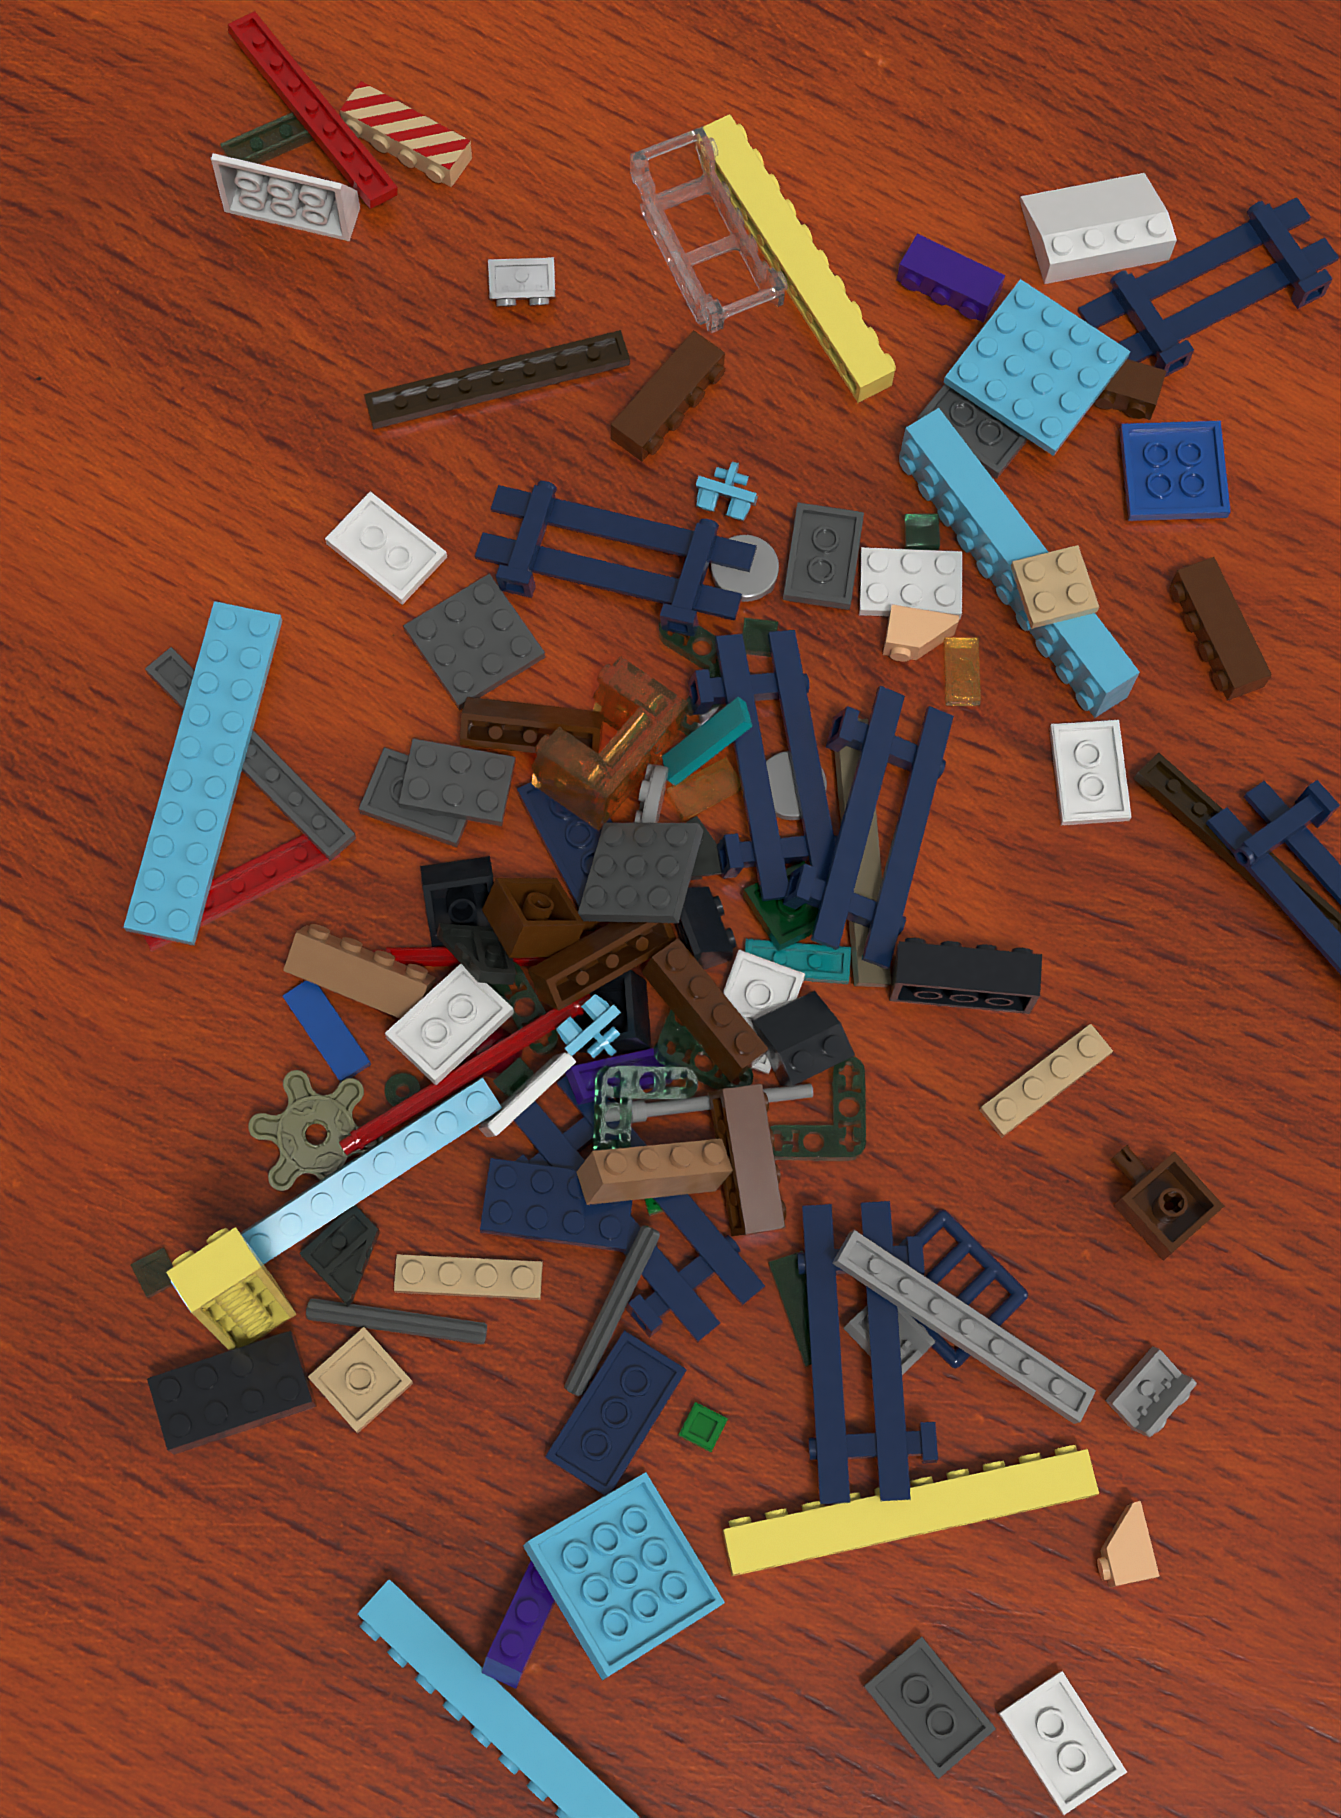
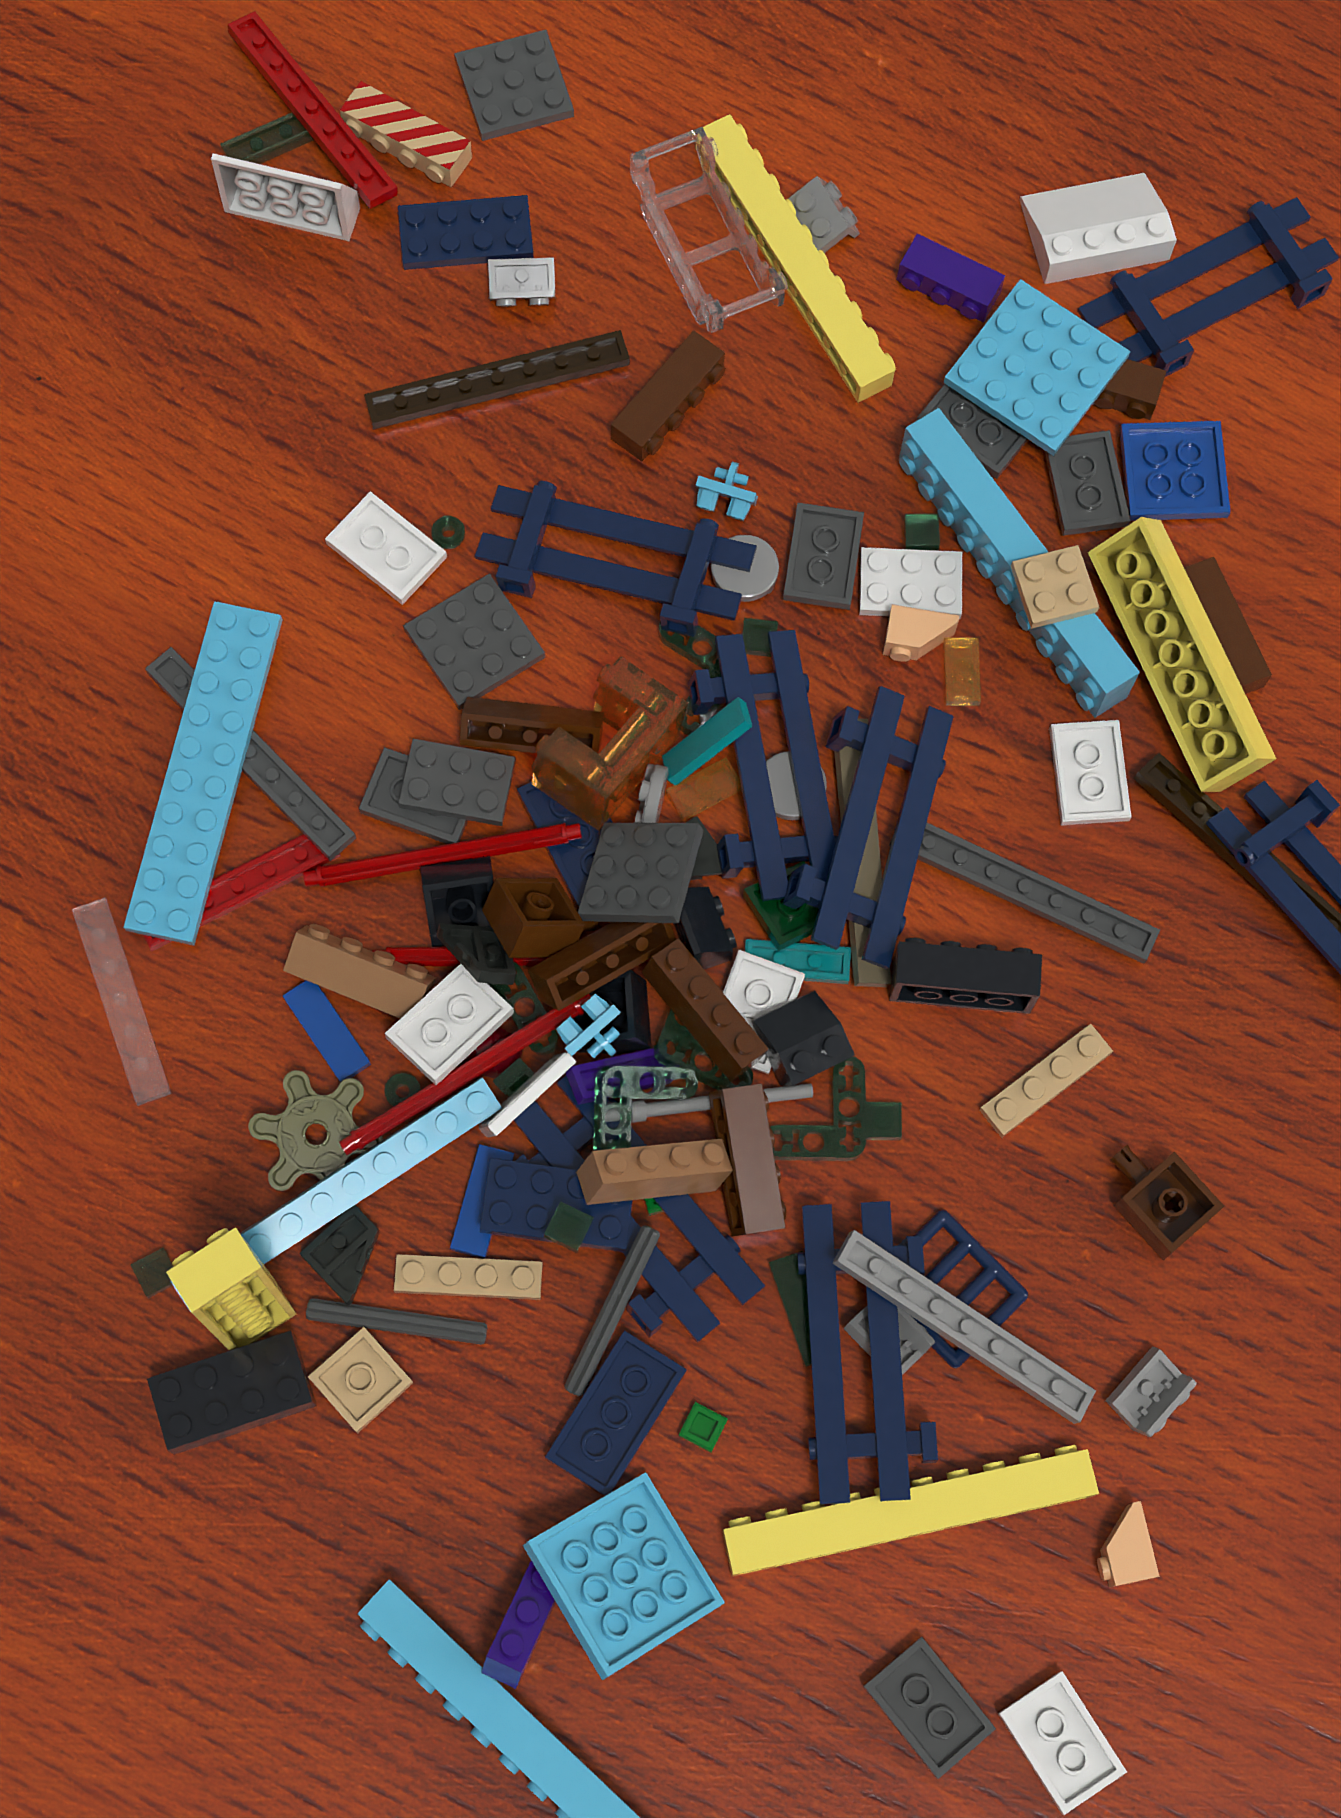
none -> clear tile [72,897,172,1106]
none -> red piece [303,823,582,887]
none -> dark blue plate [398,195,534,270]
none -> clear green plate [431,516,465,549]
none -> blue tile [450,1144,514,1259]
none -> dark grey plate [454,30,574,141]
none -> clear green plate [544,1201,594,1253]
none -> light grey bracket [788,176,860,253]
none -> clear green plate [864,1102,902,1140]
none -> dark grey plate [889,823,1160,964]
none -> dark grey plate [1044,430,1130,536]
none -> light yellow brick [1088,517,1276,792]

